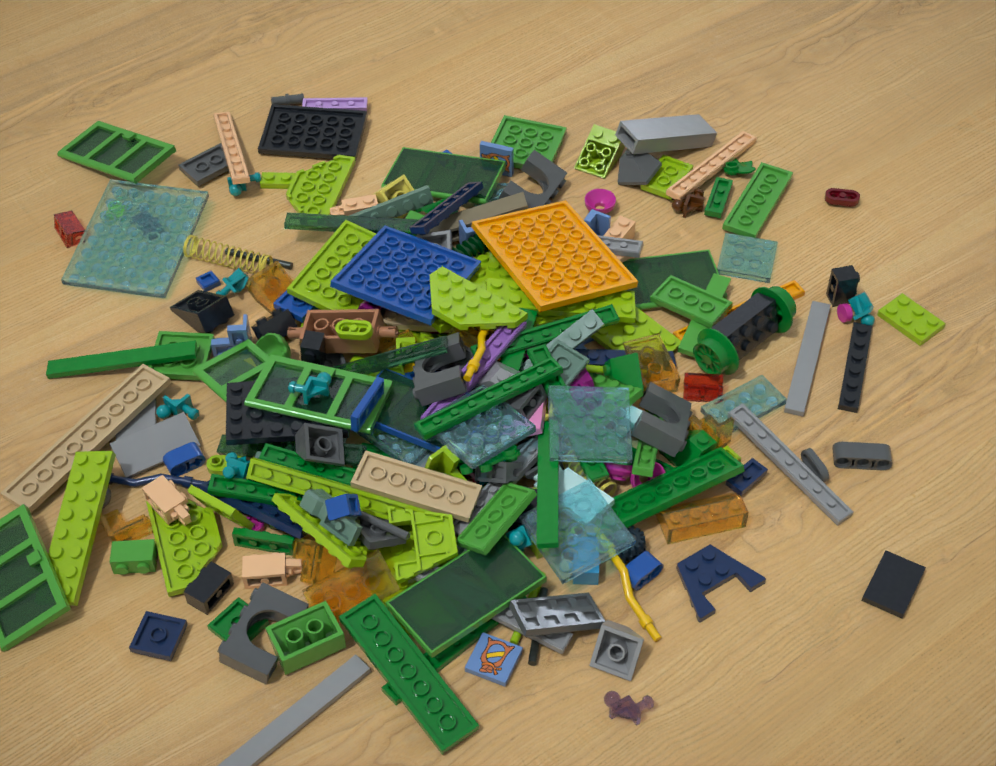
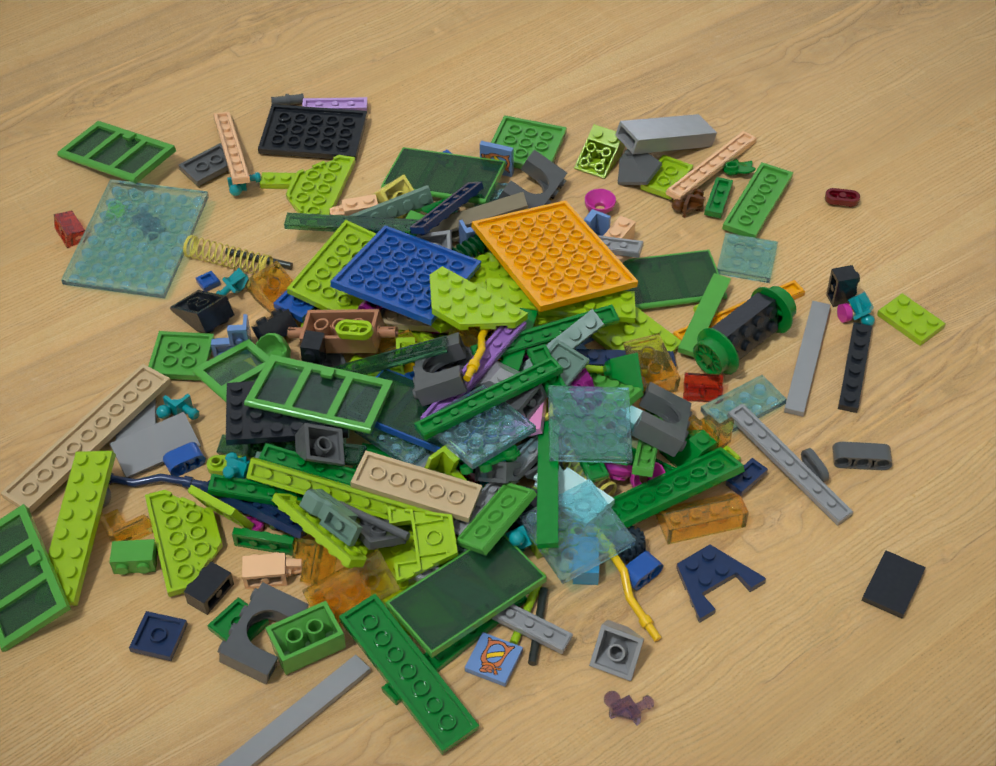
green tile [46,340,197,379] -> none
light nougat hinge [142,475,192,526] -> none
teal piece [288,372,331,404] -> none
blue panel [325,494,362,521] -> none
blue tile [351,376,384,432] -> none
dark grey plate [509,592,605,637] -> none
bright green tile [650,275,733,328] -> none

